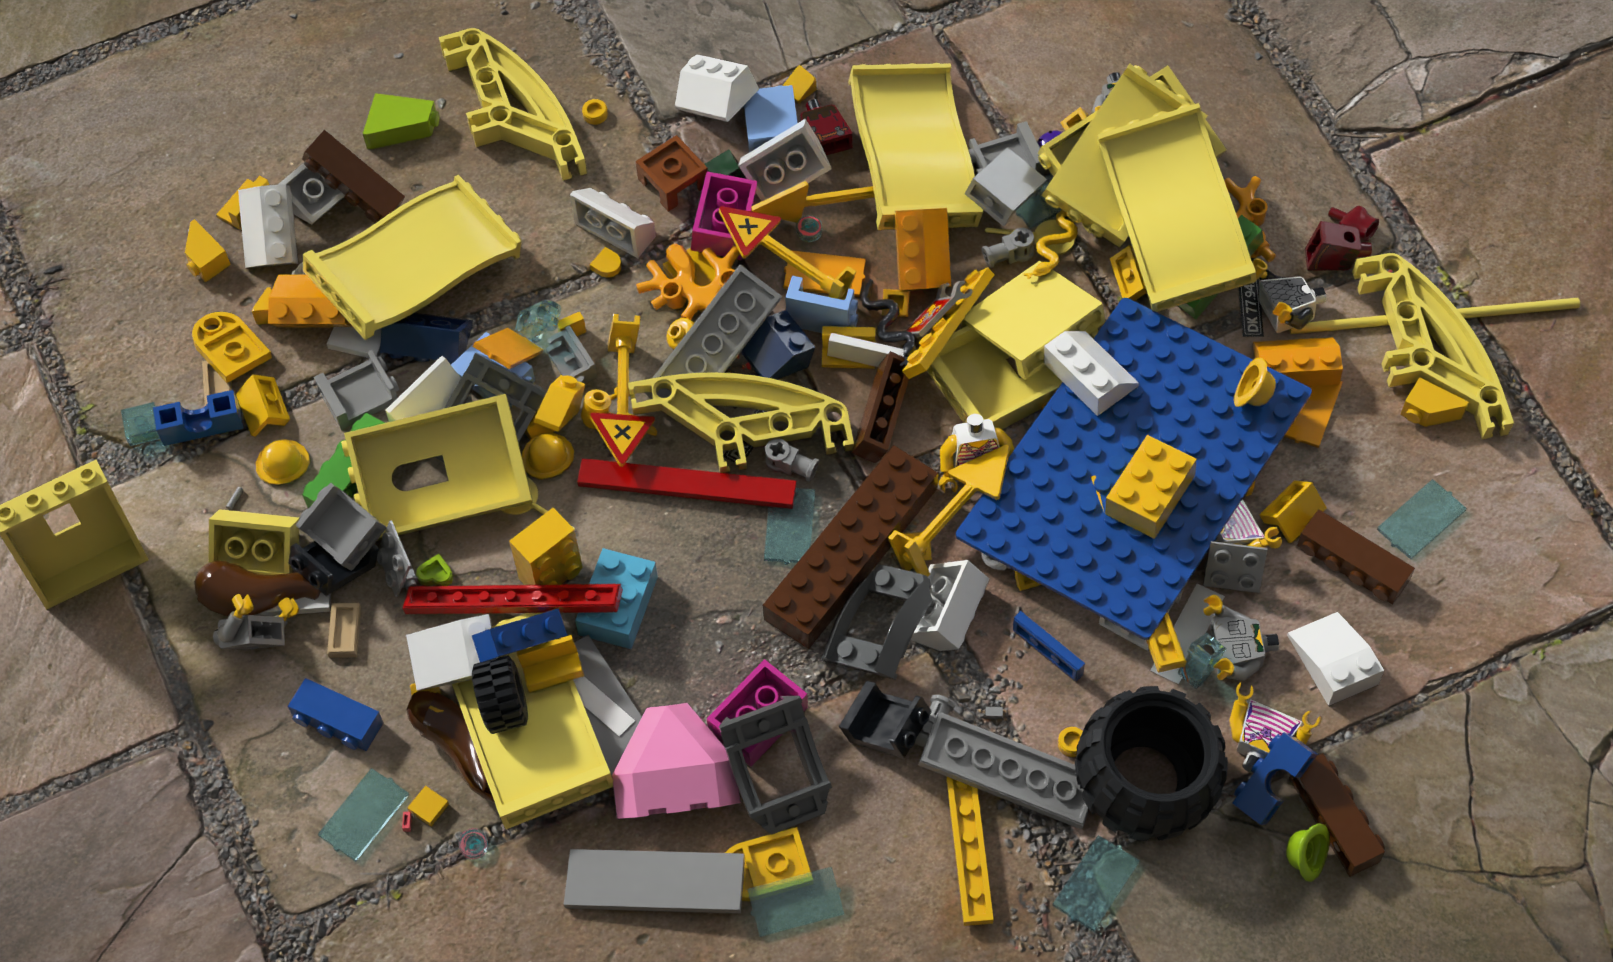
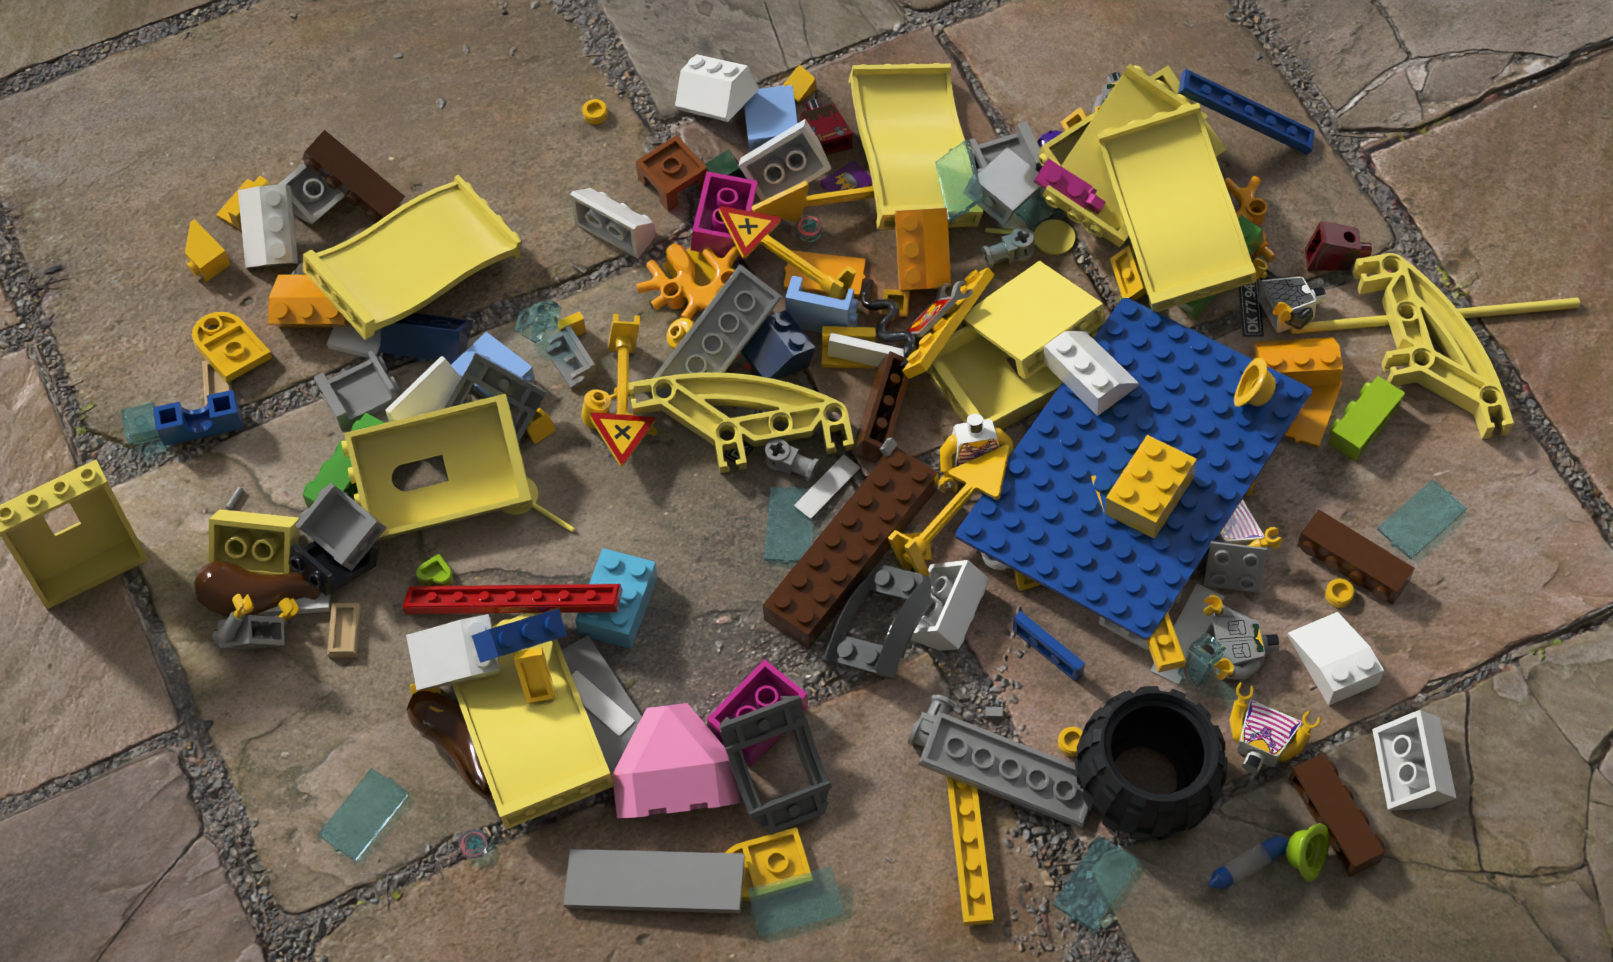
yellow panel [236,374,290,437] -> none
yellow slope [252,287,272,325] -> none
yellow hat [256,439,310,485] -> none
blue brick [288,678,383,751] -> none
lime slope [363,93,440,149] -> none
light grey hinge [377,520,418,597] -> none
coral piece [402,812,412,832] -> none
yellow tile [407,785,449,827] -> none
light yellow piece [439,28,587,181] -> none
light orange piece [472,328,544,369] -> none
black tyre [472,655,528,734] -> none
yellow brick [509,508,583,585] -> none
yellow panel [516,635,584,693] -> none
yellow hat [522,433,575,479] -> none
yellow slope [534,375,585,432] -> none
red tile [577,458,797,509] -> none
yellow tile [589,247,621,278] -> none
black panel [839,681,932,759] -> none
yellow animal [1024,210,1078,279] -> none
blue arch [1232,732,1318,825] -> none
yellow panel [1259,480,1327,543] -> none
dark red piece [1328,206,1379,241] -> none
yellow slope [1400,377,1469,427] -> none
none -> yellow tile [513,647,555,703]
none -> white sticker [794,455,861,519]
none -> dark purple sticker [819,161,872,204]
none -> light grey piece [880,437,897,456]
none -> clear light blue piece [935,139,984,222]
none -> dark pink hinge [1033,158,1106,214]
none -> blue tile [1178,69,1315,155]
none -> piece [1209,835,1288,890]
none -> yellow tile [1325,578,1355,608]
none -> lime brick [1329,376,1405,462]
none -> white slope [1372,710,1457,811]

